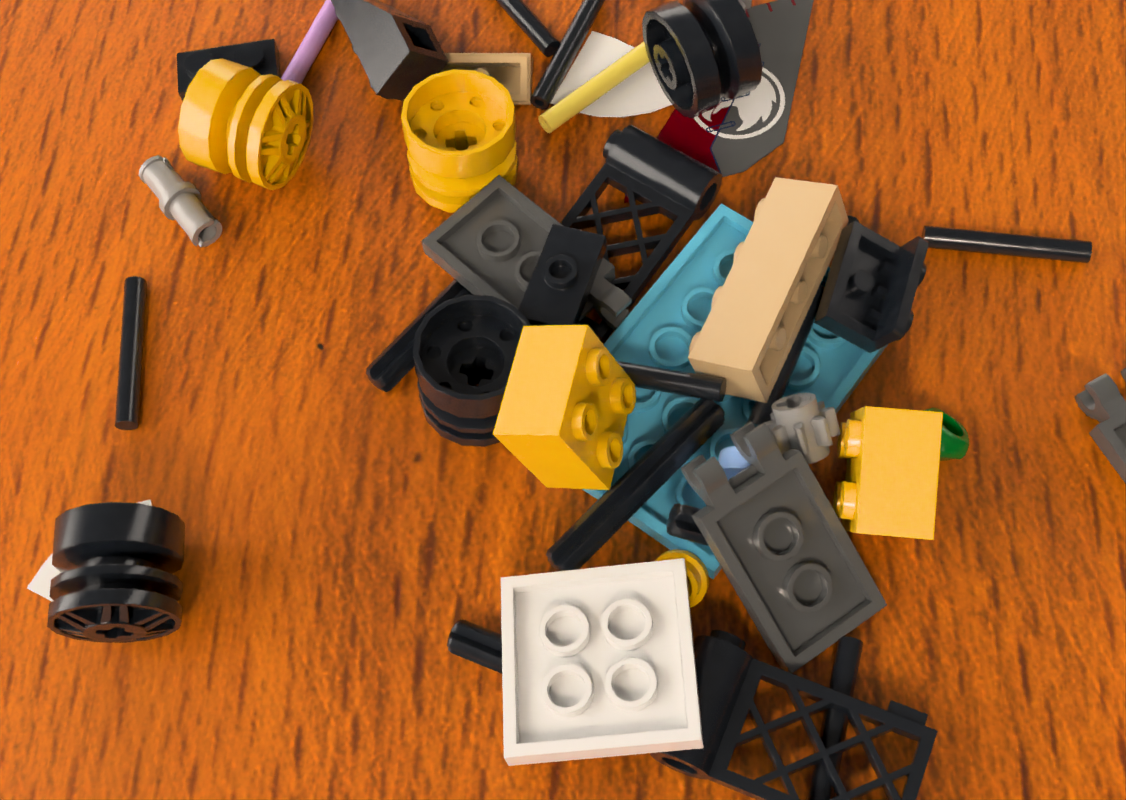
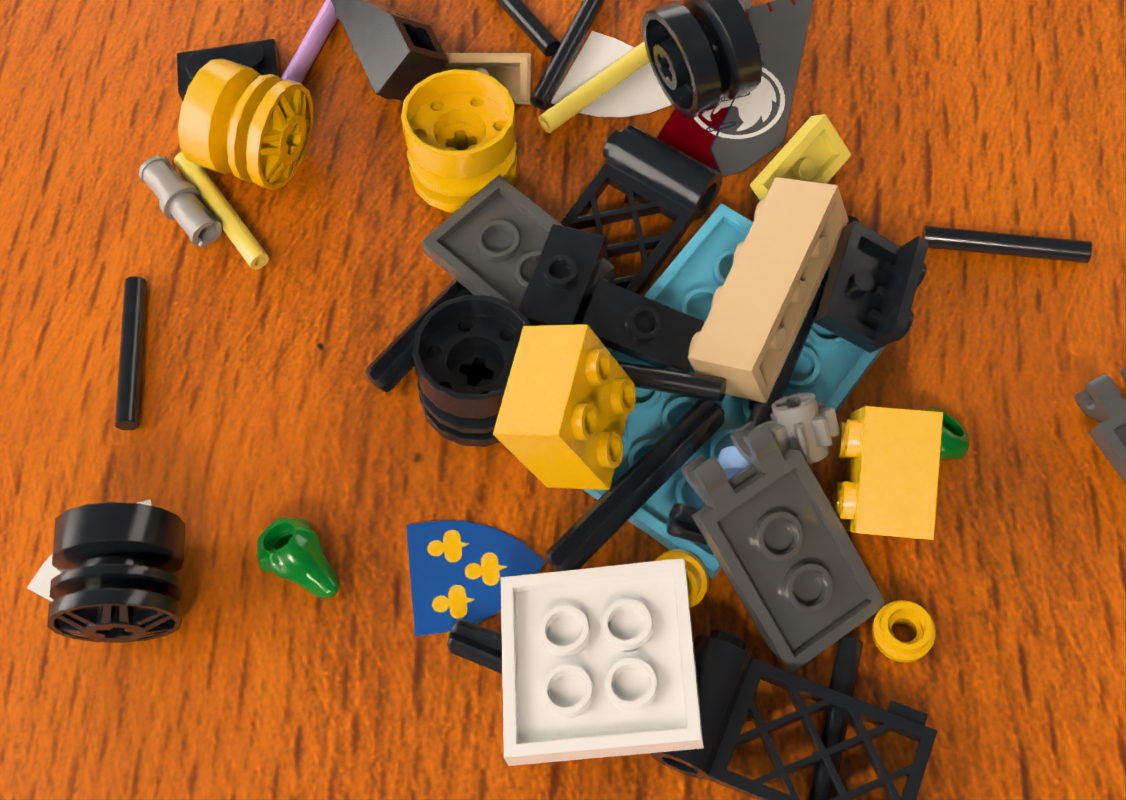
none -> light yellow piece [174,151,269,270]
none -> green animal [257,518,340,599]
none -> blue sticker [406,521,546,636]
none -> black plate [580,278,705,372]
none -> light yellow plate [750,114,852,200]
none -> yellow plate [872,600,936,663]

